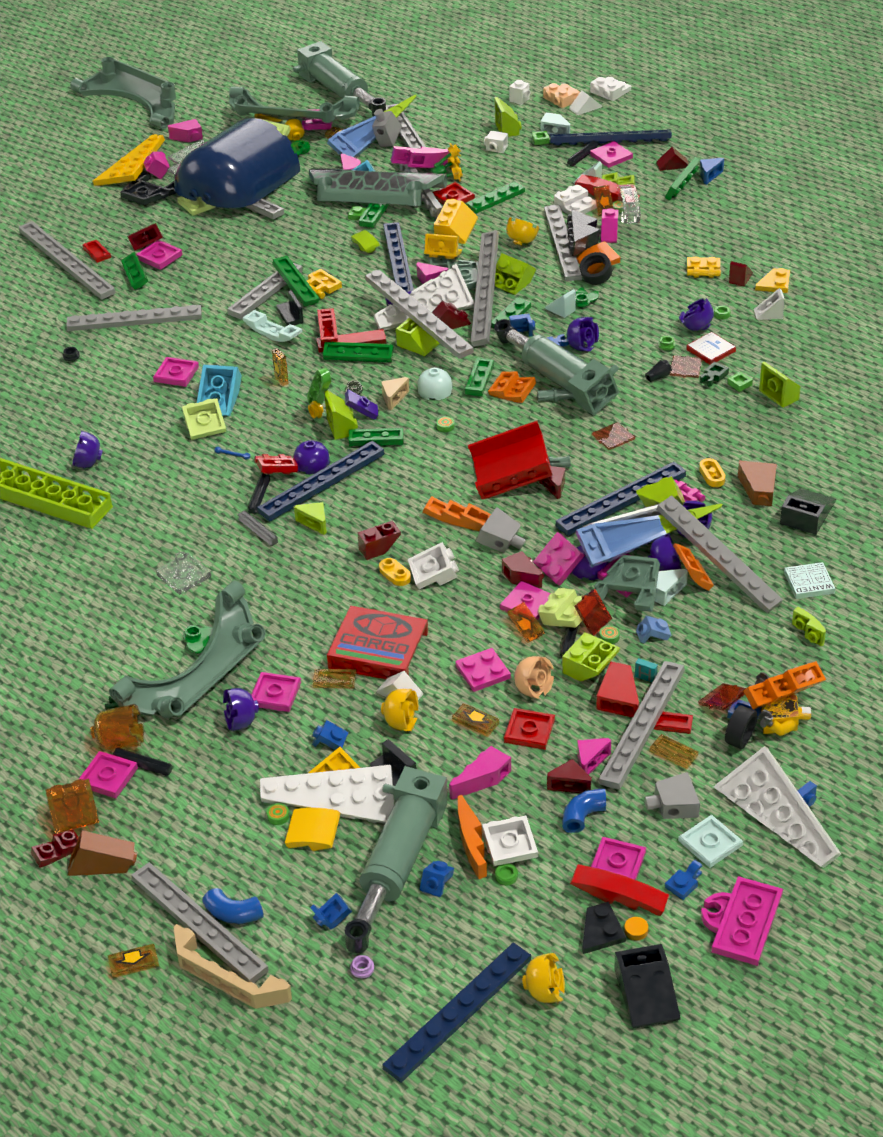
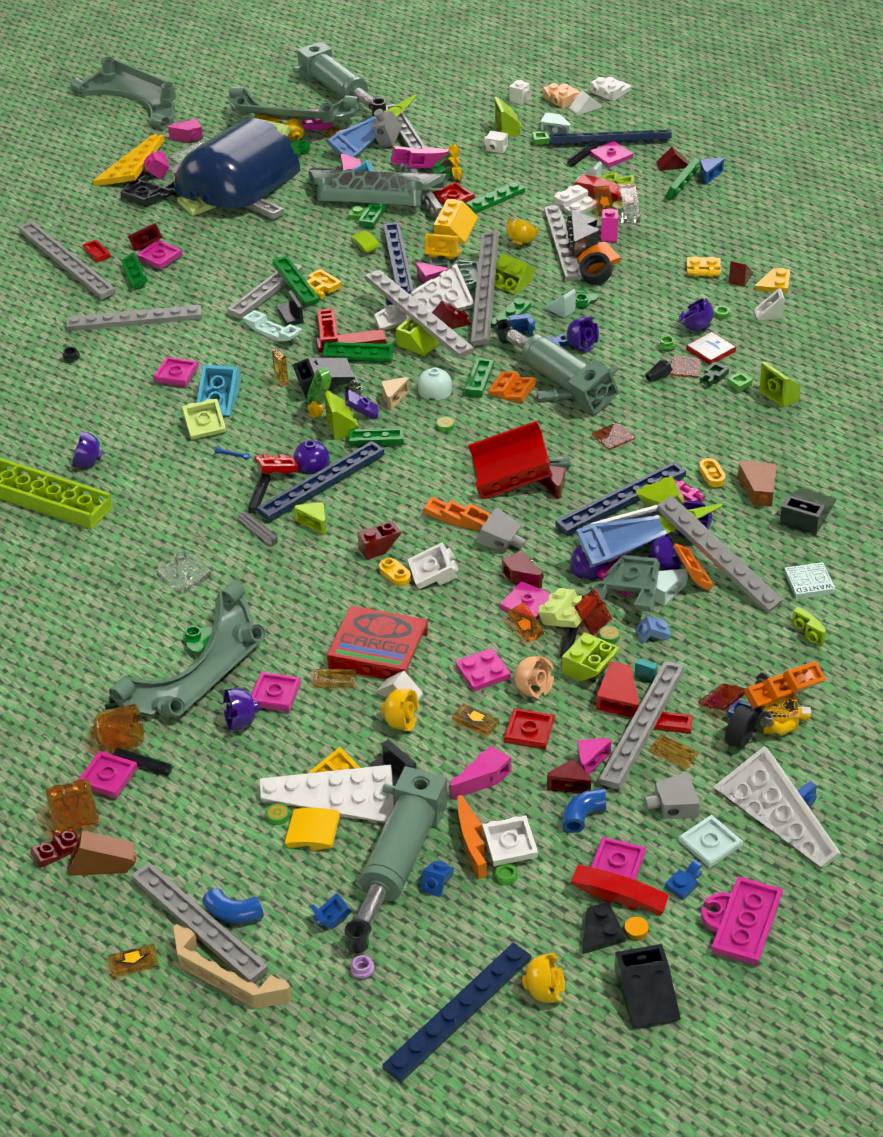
blue bracket [312,720,349,750] -> none
dark pink plate [533,532,585,585] -> none
none -> black slope [292,358,355,399]

